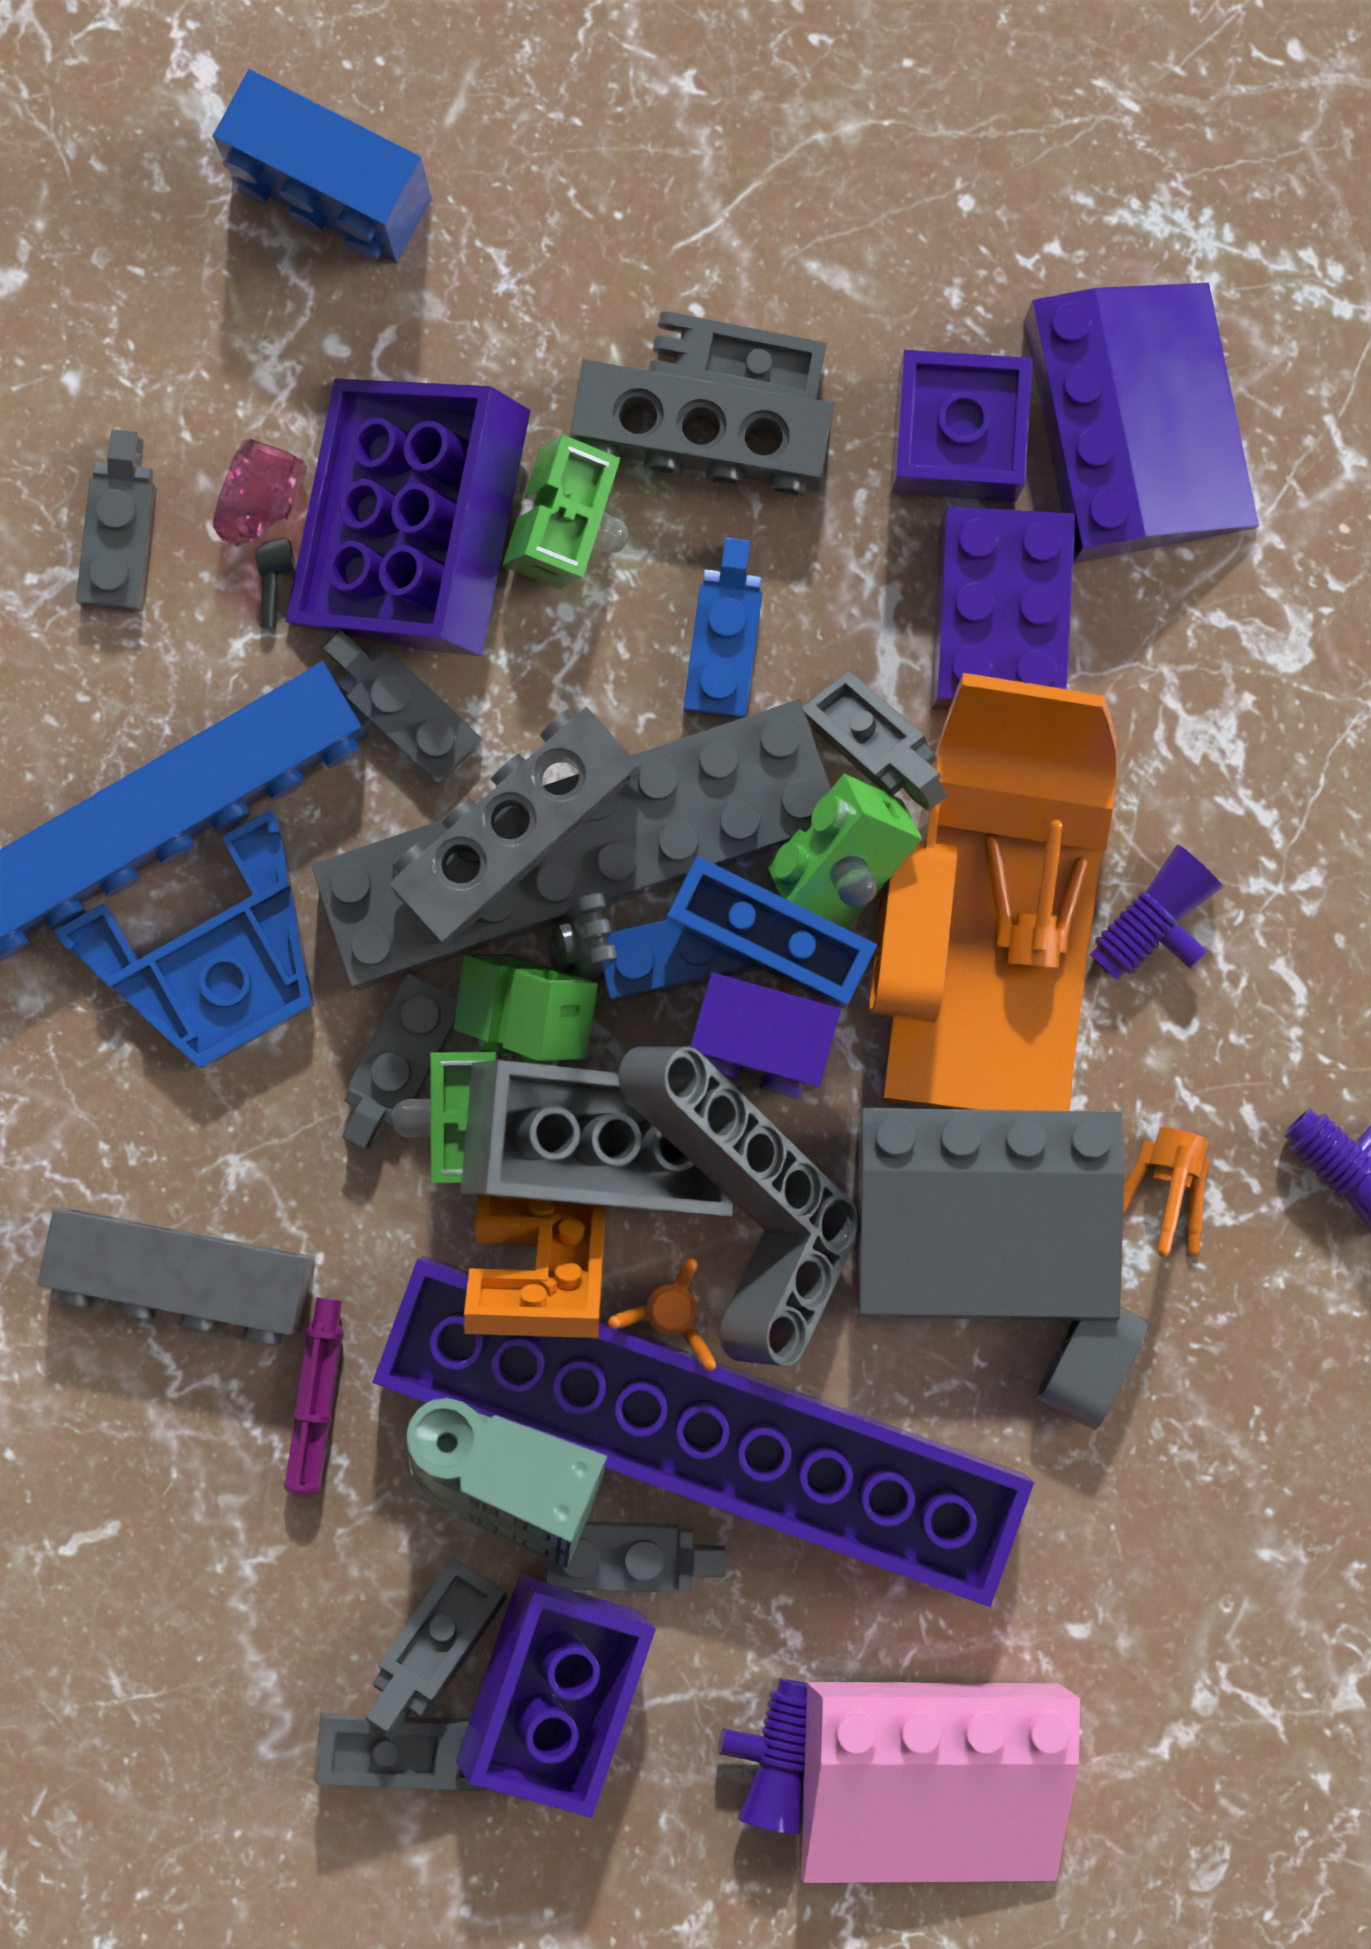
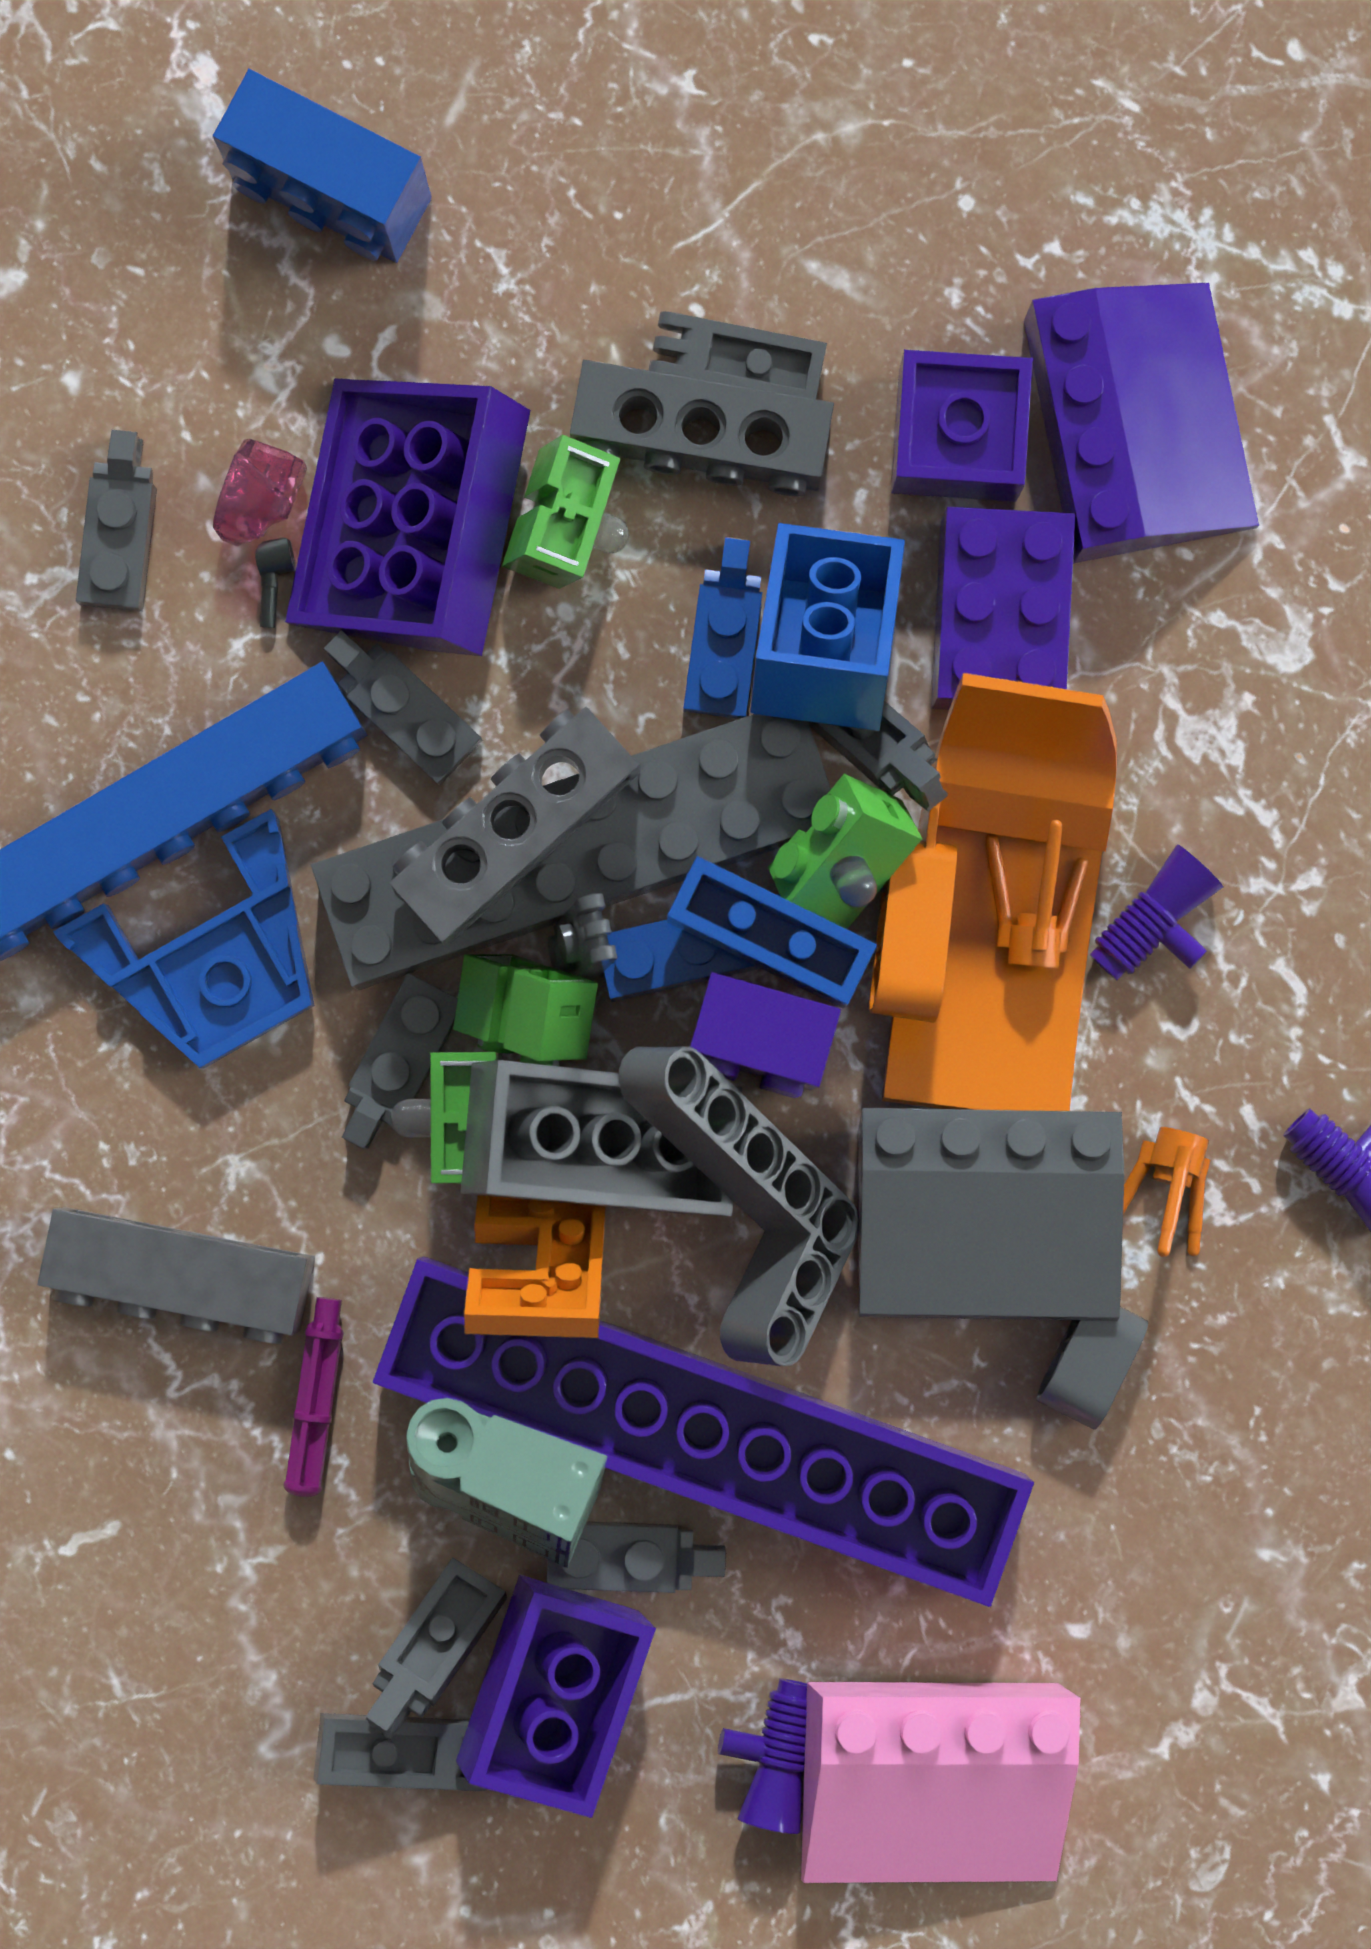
orange plant [608,1258,716,1371] -> none
none -> blue brick [750,523,905,731]

